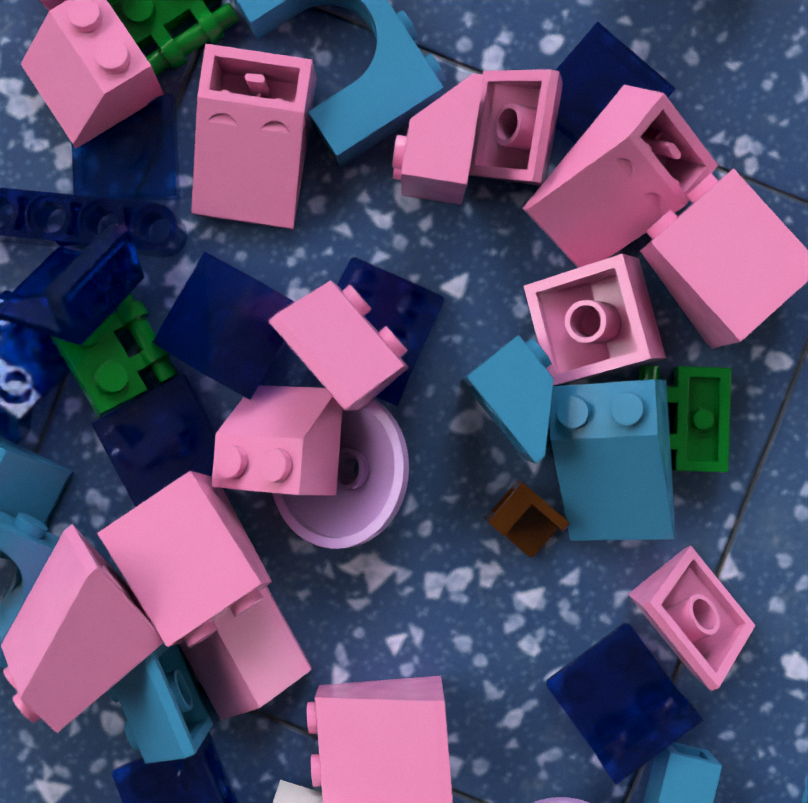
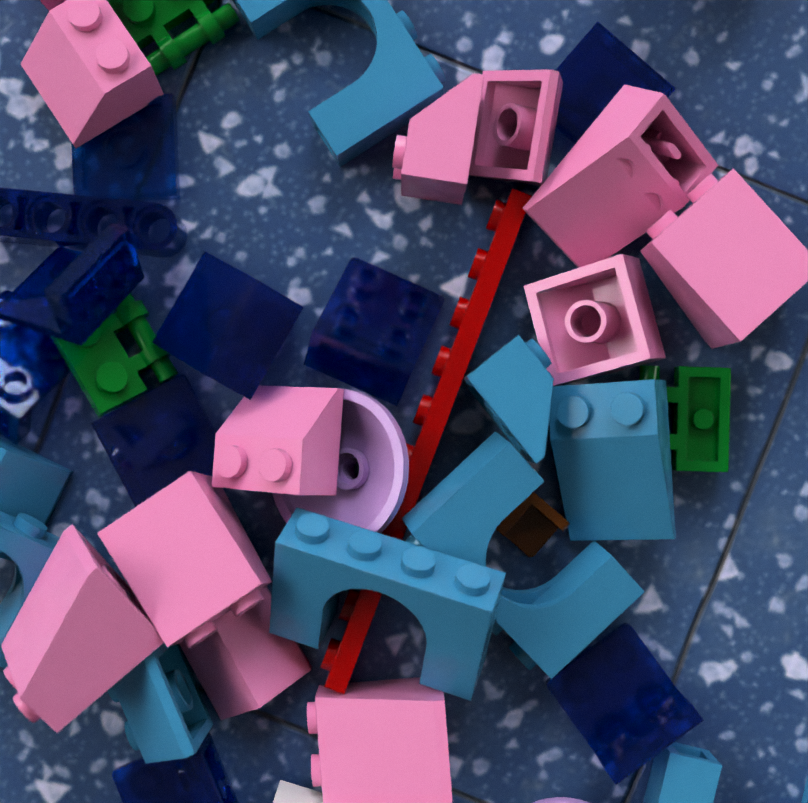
bright pink slope [191,44,317,230] -> none
bright pink slope [269,280,409,410] -> none
bright pink slope [628,545,756,691] -> none
none -> dark azure arch [269,507,506,701]
none -> red plate [320,188,532,694]
none -> dark azure arch [402,431,645,679]

